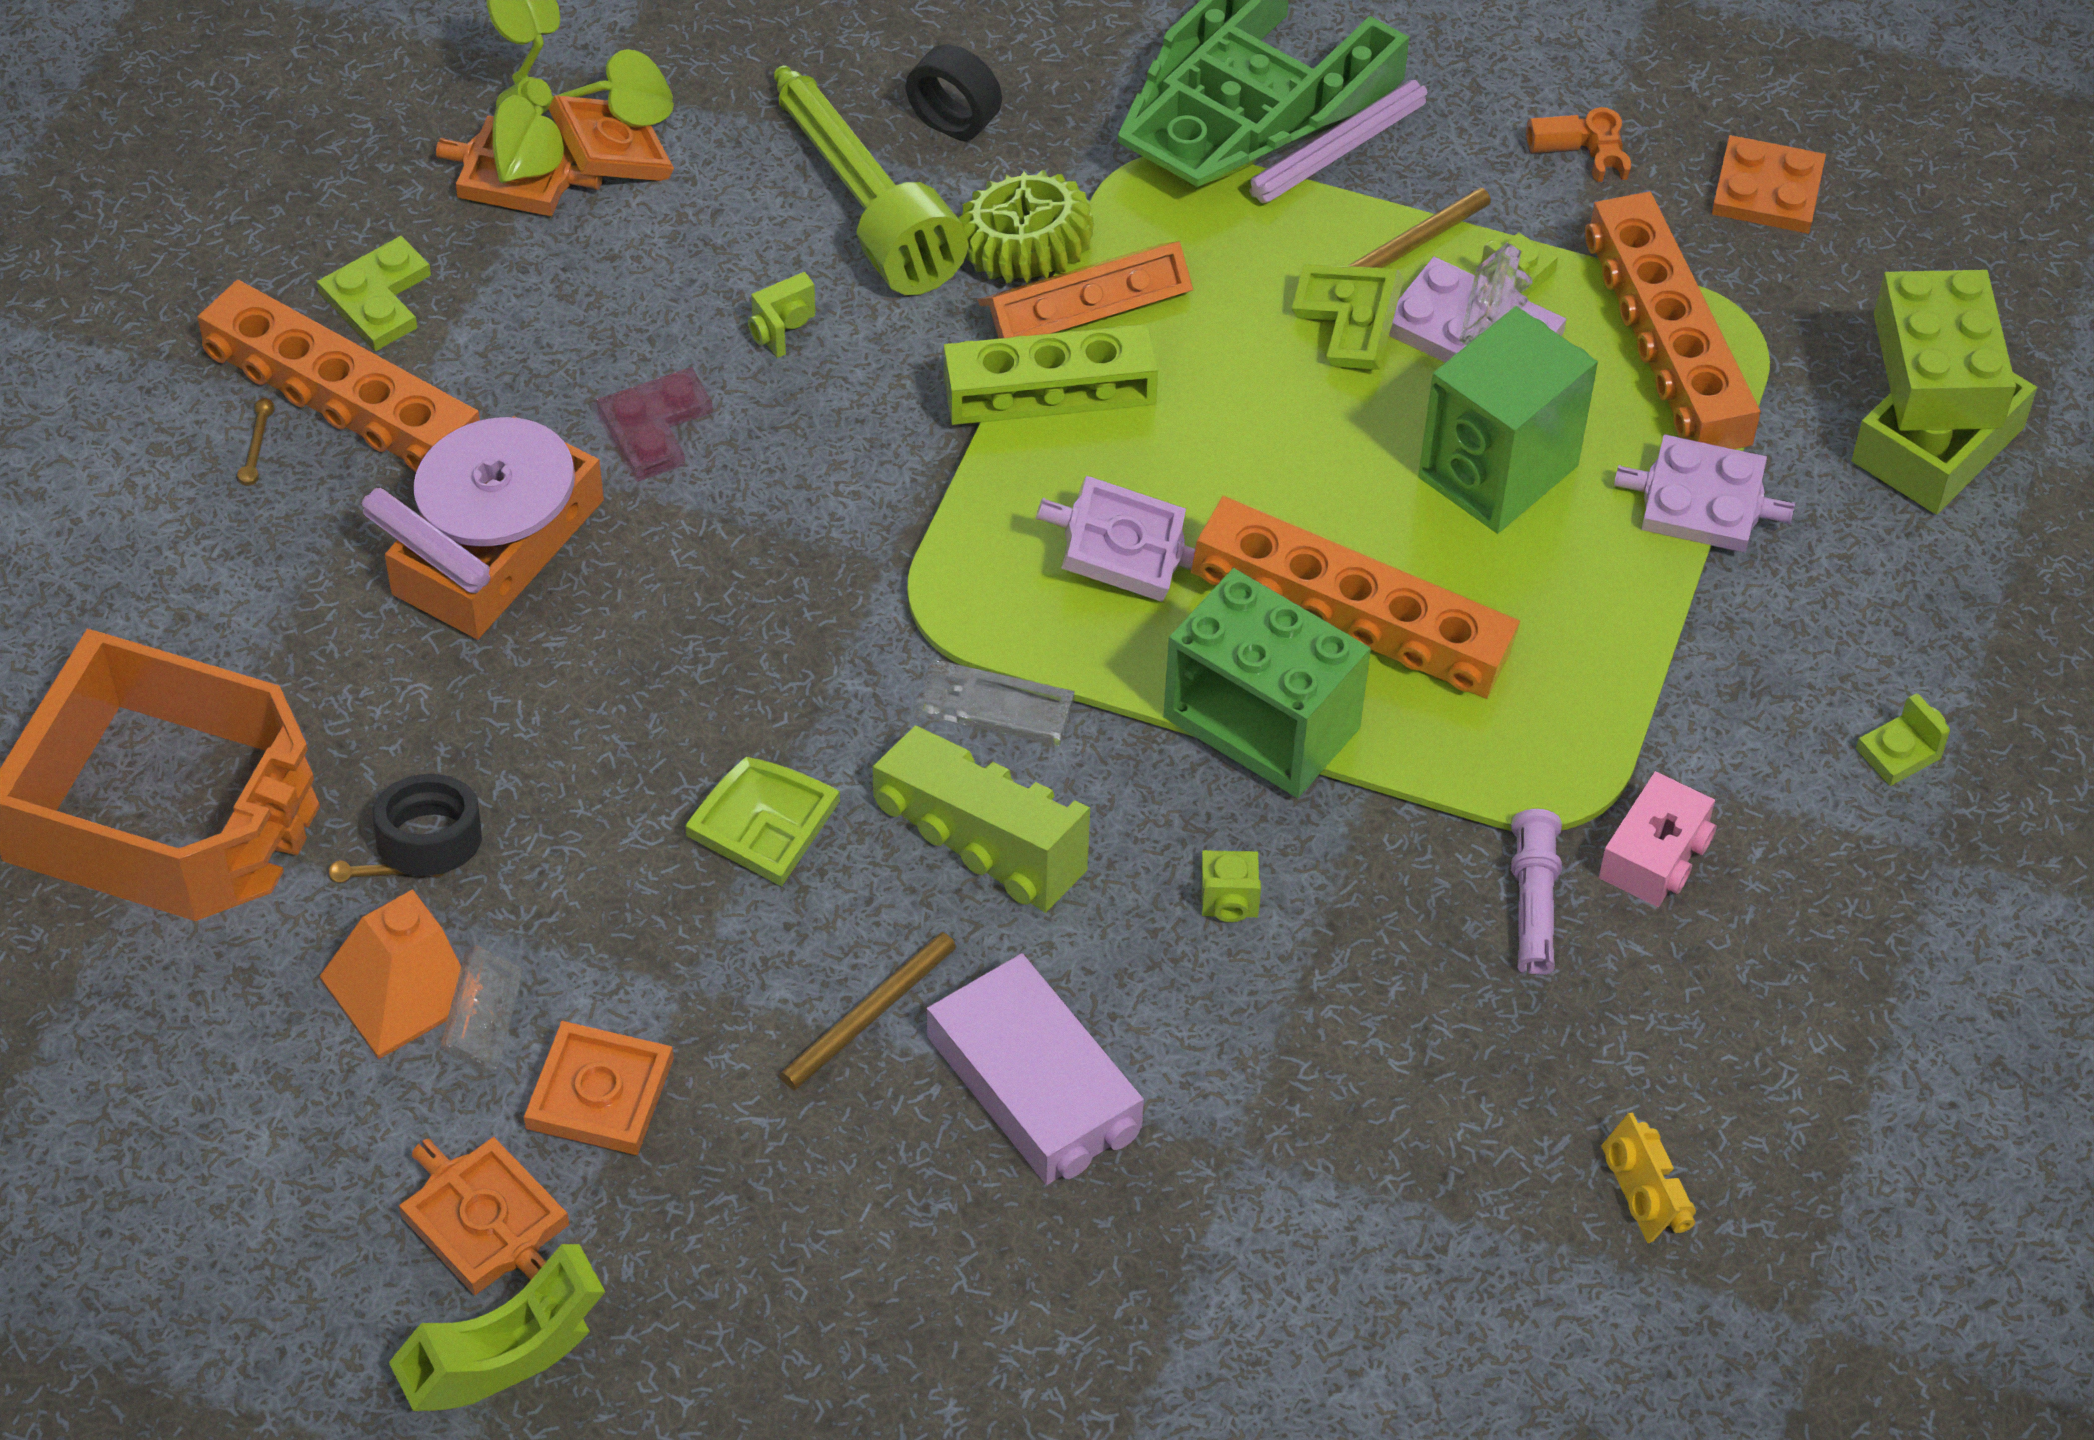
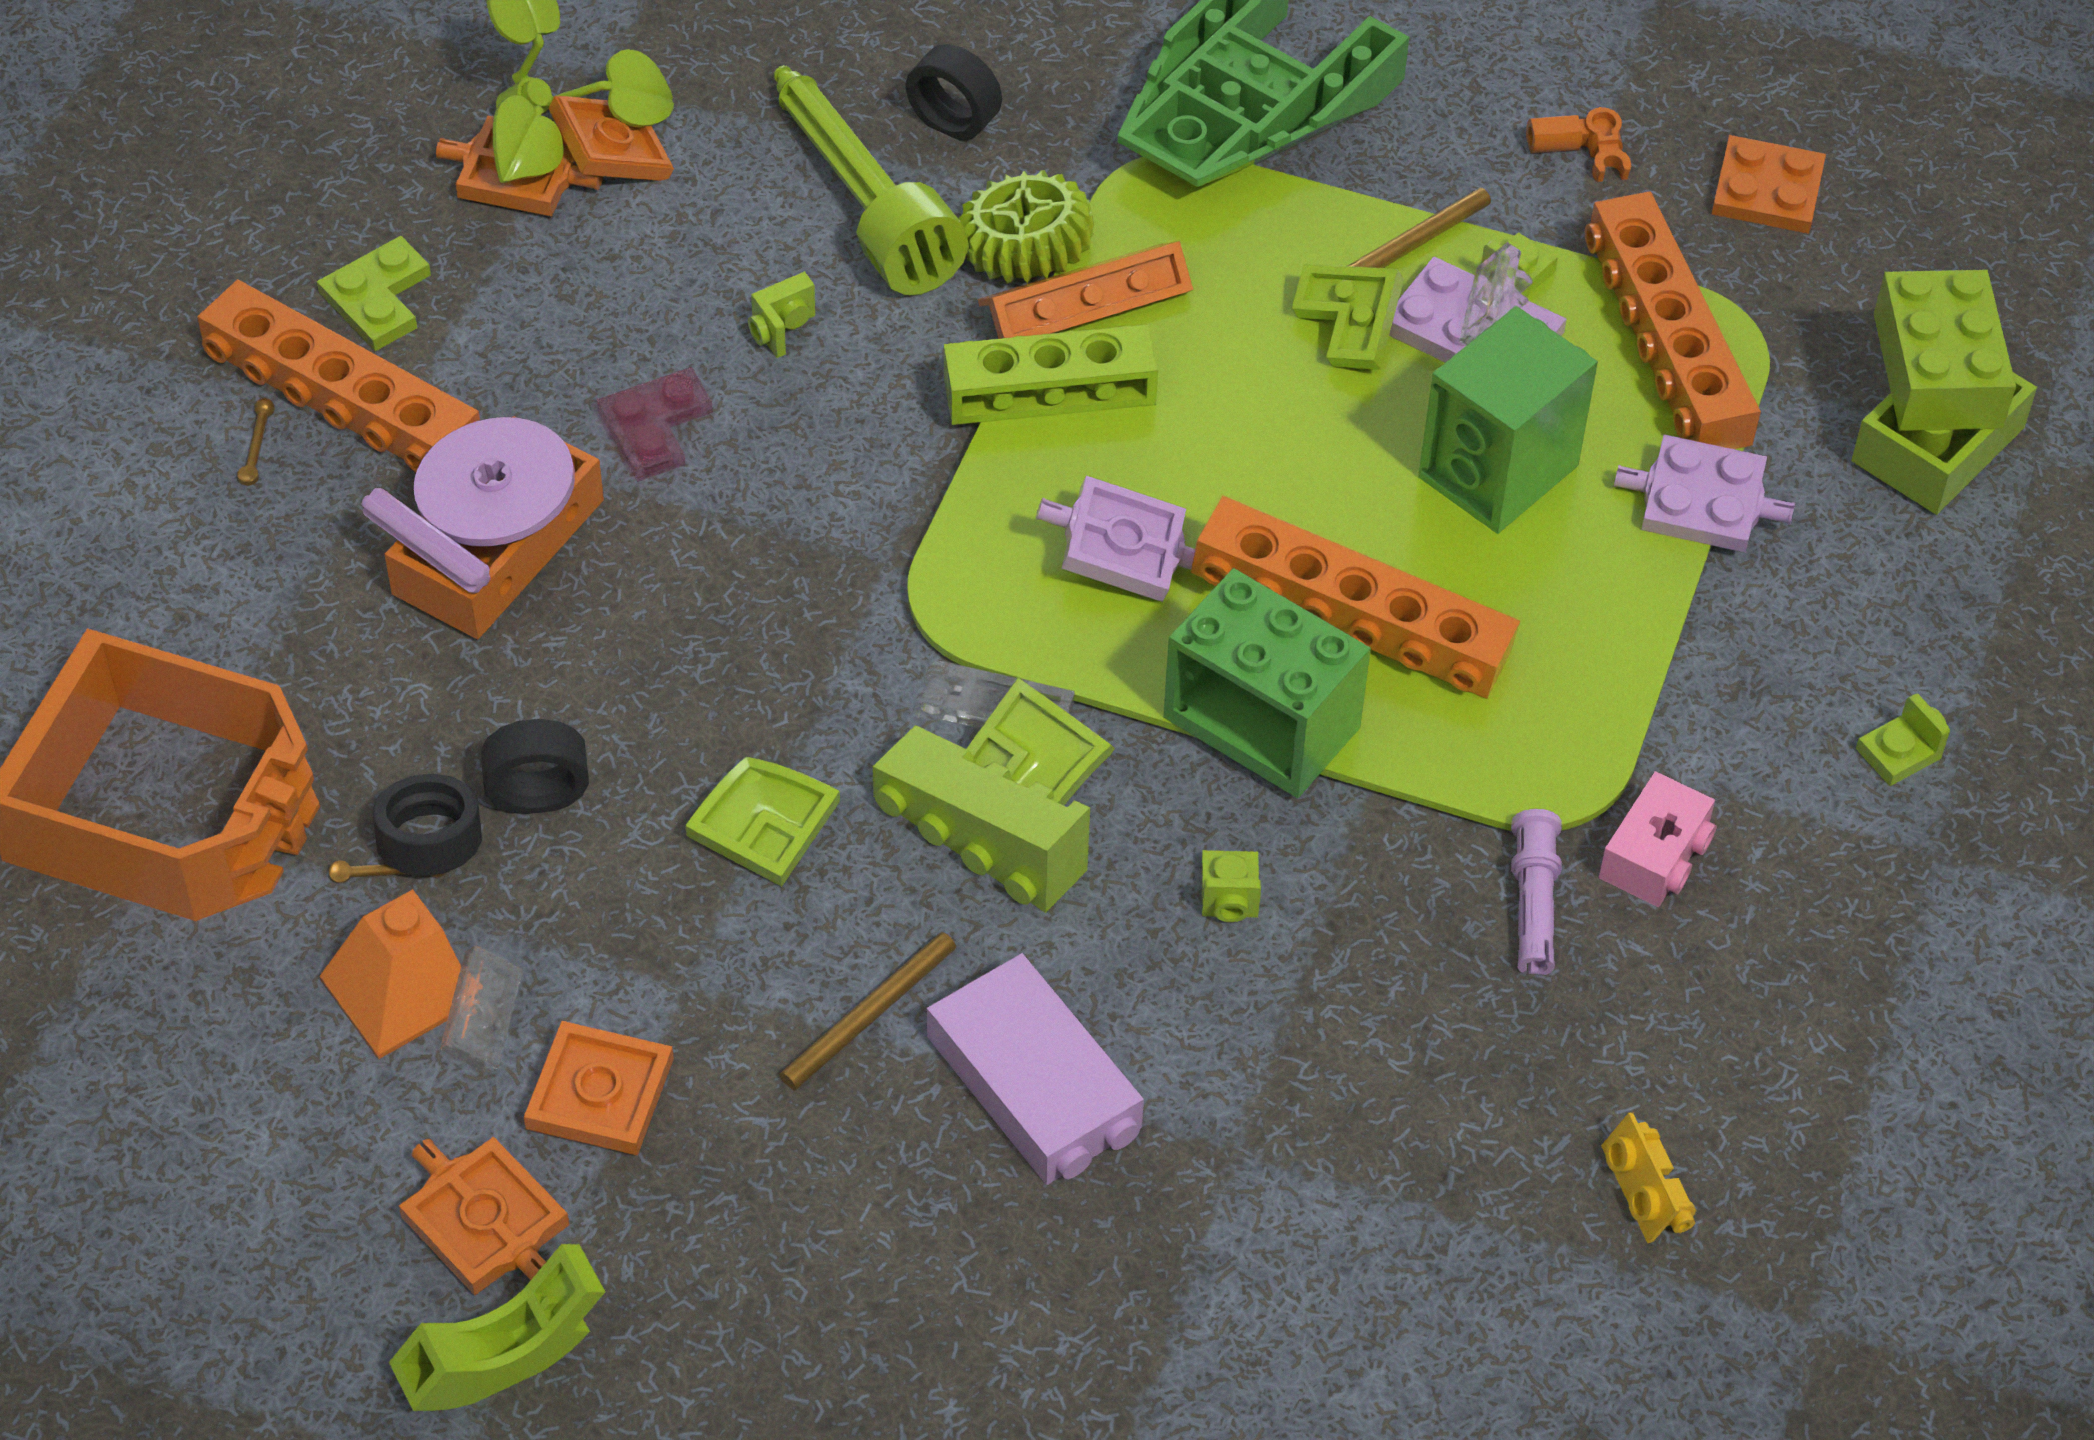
lavender axle [1249,80,1428,203] -> none
none -> black tyre [481,718,589,814]
none -> lime plate [966,678,1115,806]

